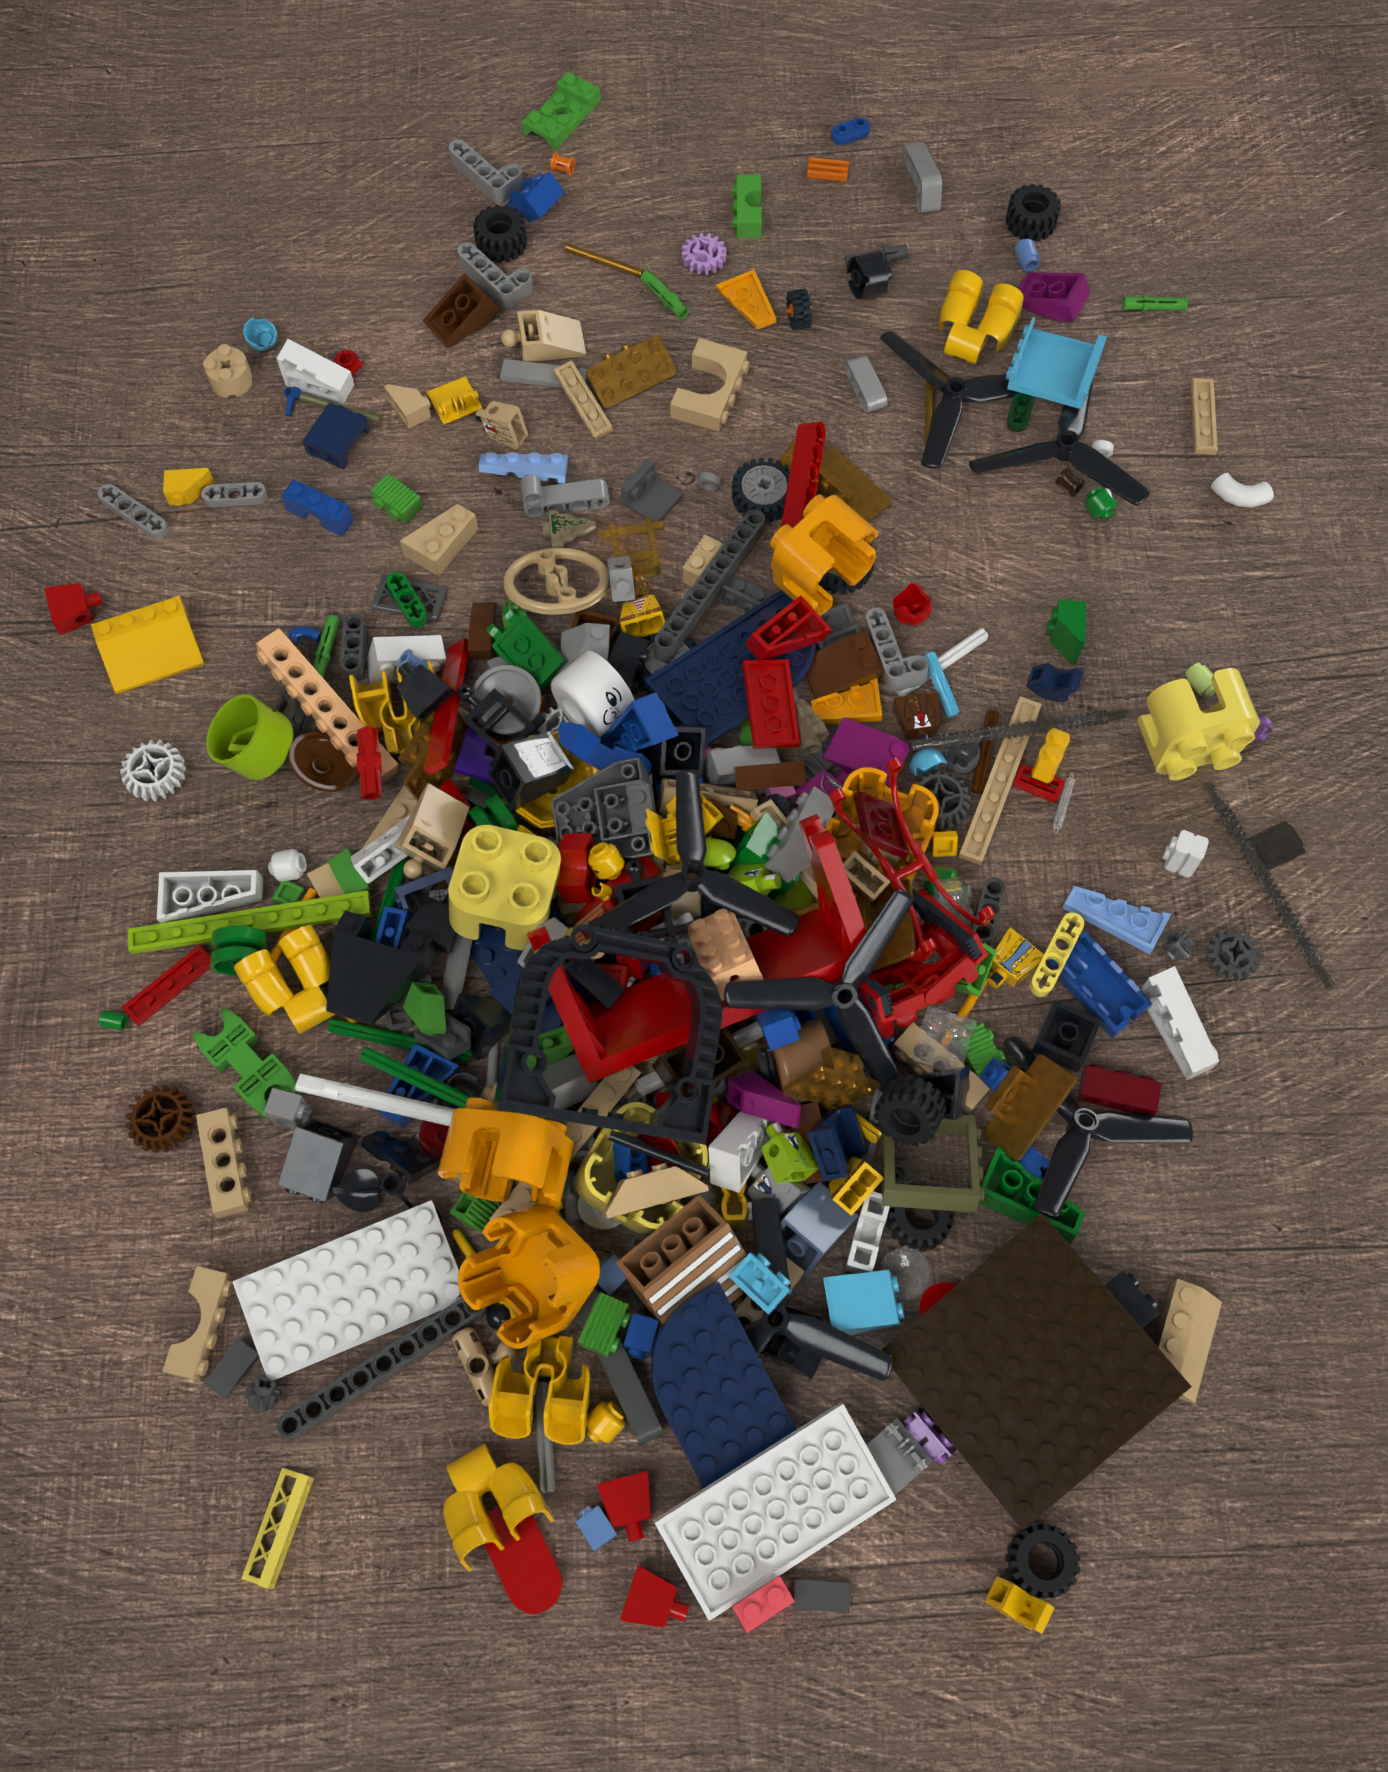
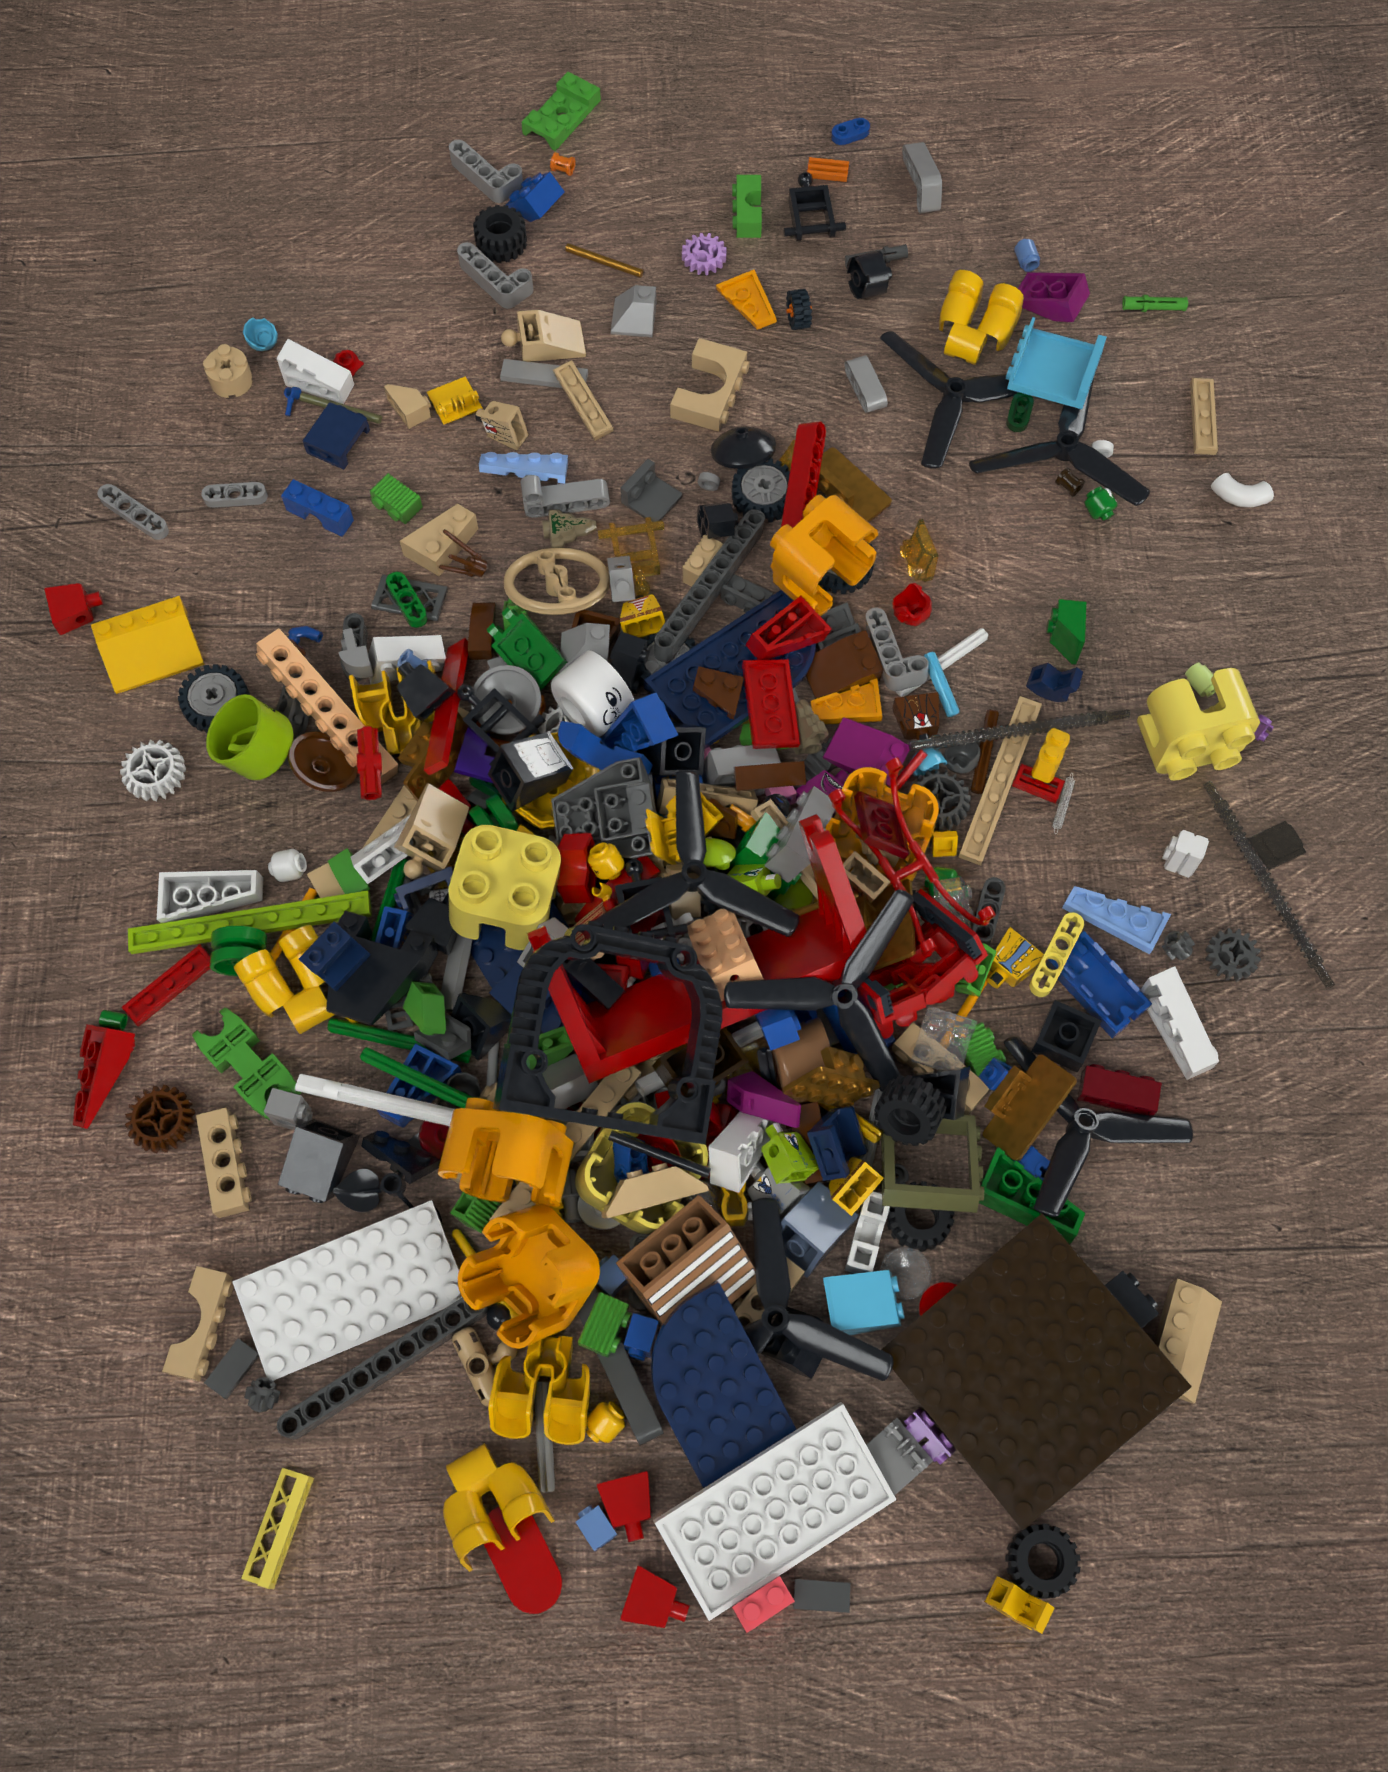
yellow slope [163,468,214,506] -> none
bright green tile [271,881,306,905] -> none
bright green pin [312,615,341,679] -> none
reddish brown slope [423,273,500,348] -> none
pearl gold bracket [586,335,677,409] -> none
bright green pin [641,270,689,319] -> none
medium azure bracket [729,1252,793,1314] -> none
pearl gold bar [925,381,934,446] -> none
black tyre [1006,184,1061,242] -> none
none -> red wedge [73,1024,135,1129]
none -> wheel [178,664,250,733]
none -> dark blue panel [299,922,371,992]
none -> light grey brick [338,628,374,678]
none -> reddish brown plant [439,529,487,578]
none -> light grey slope [611,285,657,337]
none -> reddish brown wing [693,666,744,720]
none -> black brick [696,502,738,539]
none -> black dish [711,426,776,469]
none -> black piece [784,172,846,241]
none -> red bar [890,749,928,791]
none -> clear yellow slope [900,519,939,582]

